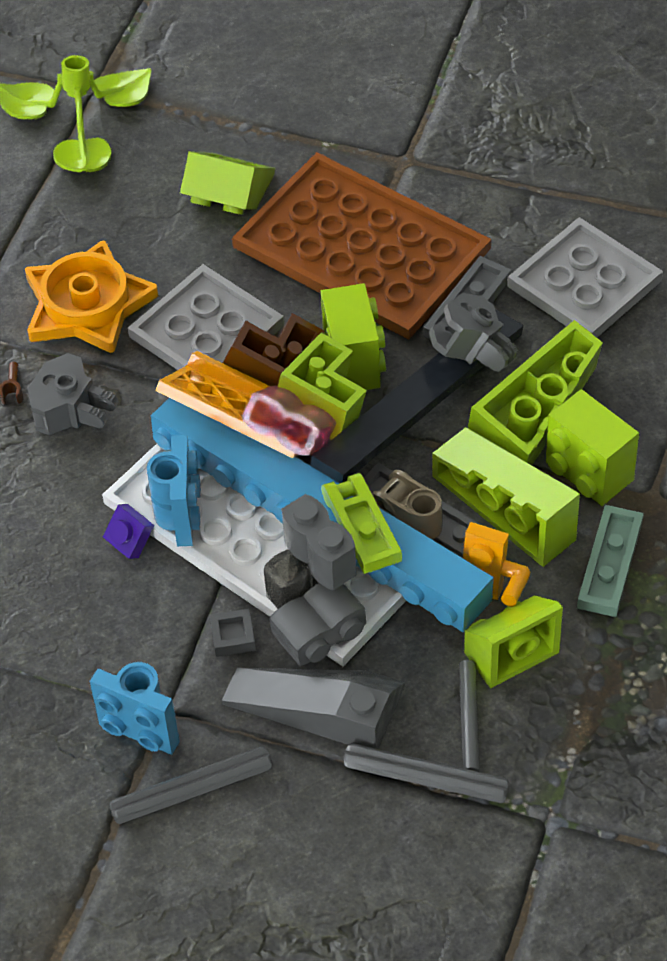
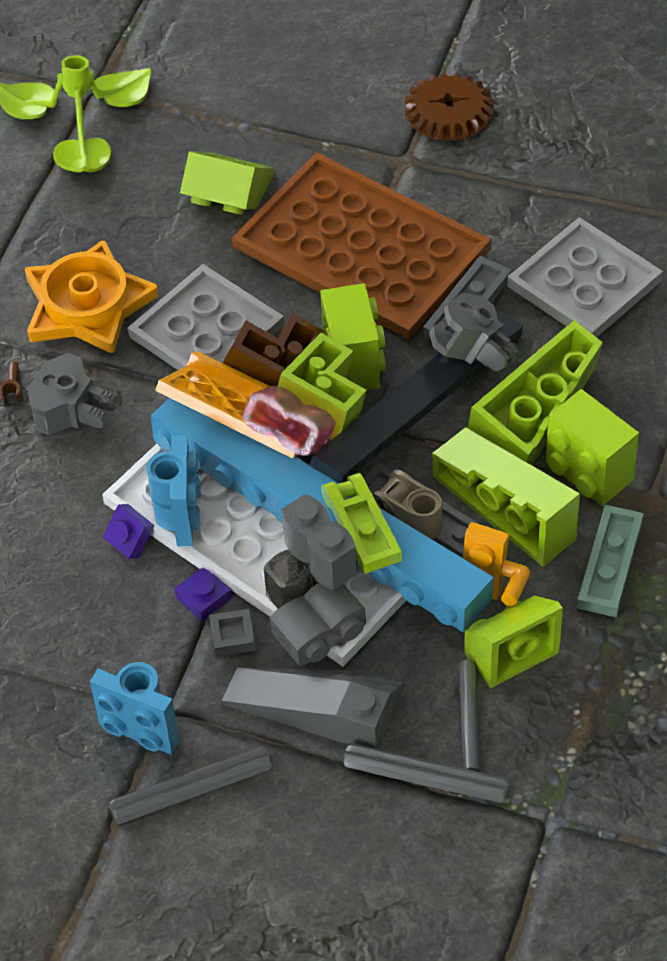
none -> dark purple plate [174,567,232,621]
none -> reddish brown gear [404,72,494,140]

